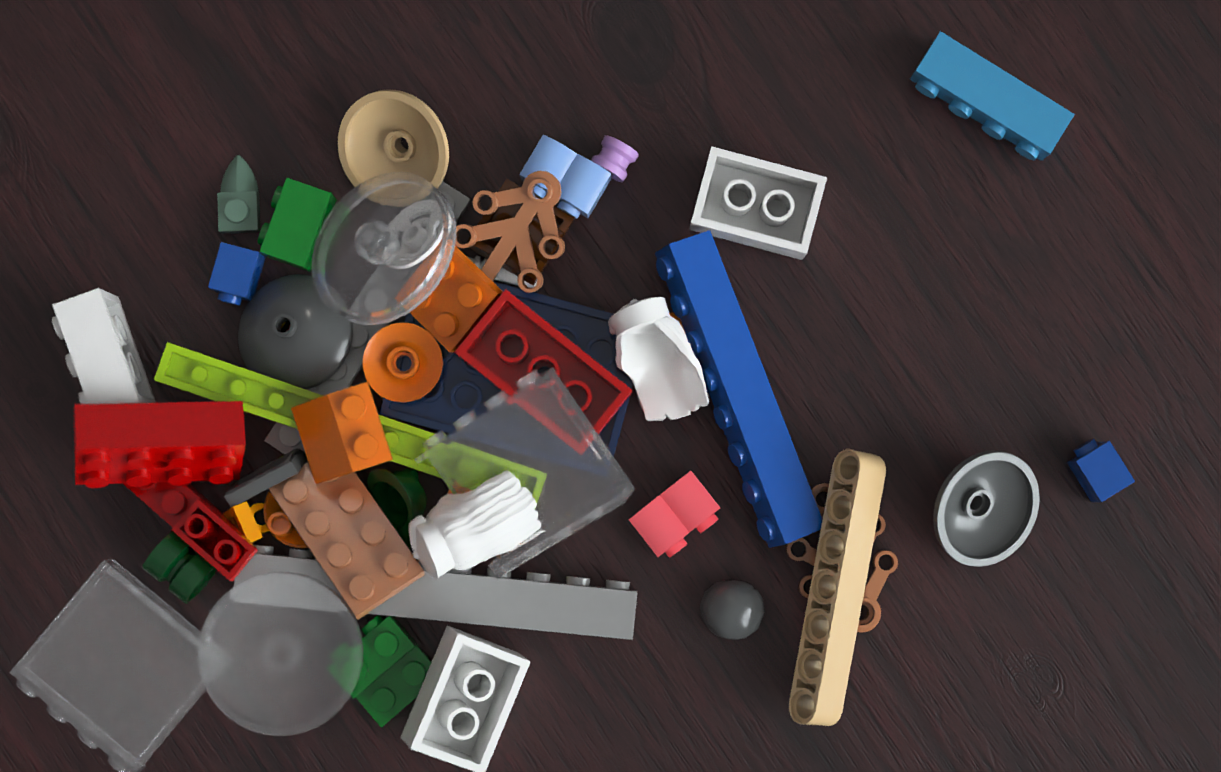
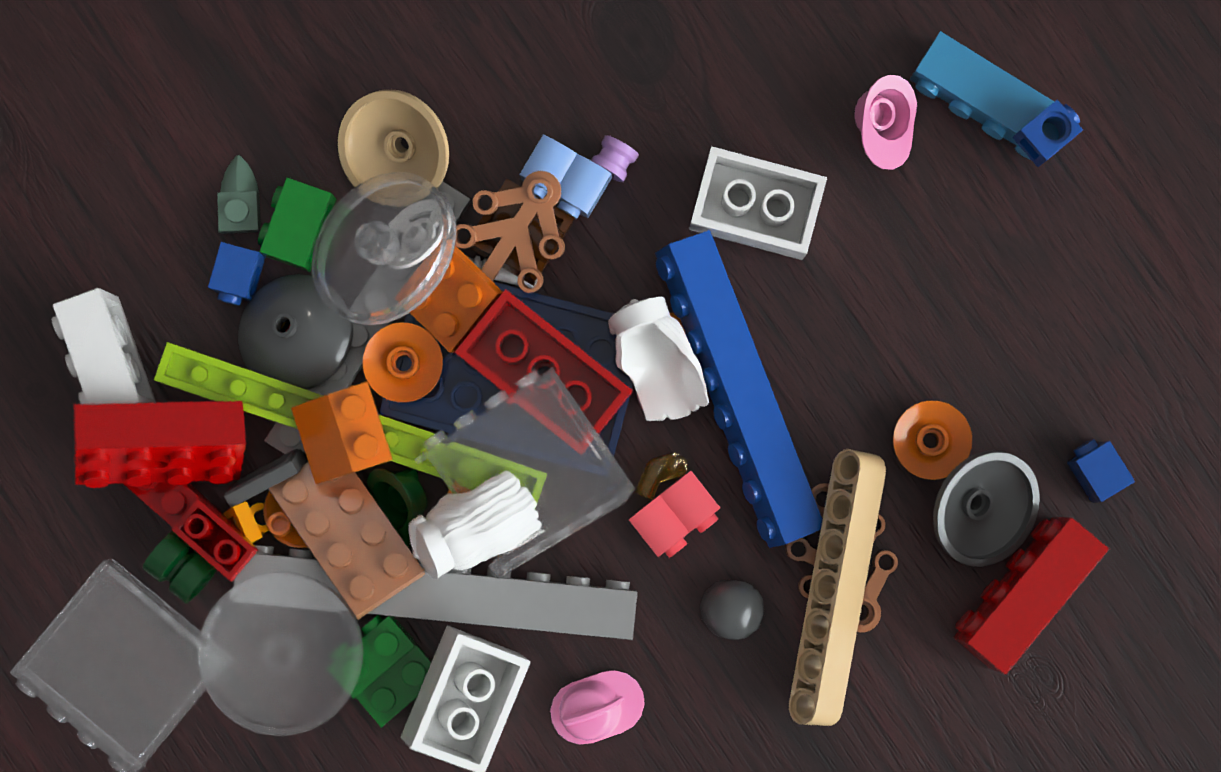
none -> bright pink piece [550,670,644,745]
none -> clear yellow arm [635,453,688,500]
none -> bright pink piece [854,75,917,170]
none -> orange dish [893,400,972,480]
none -> red brick [953,517,1109,675]
none -> blue brick [1012,99,1083,167]

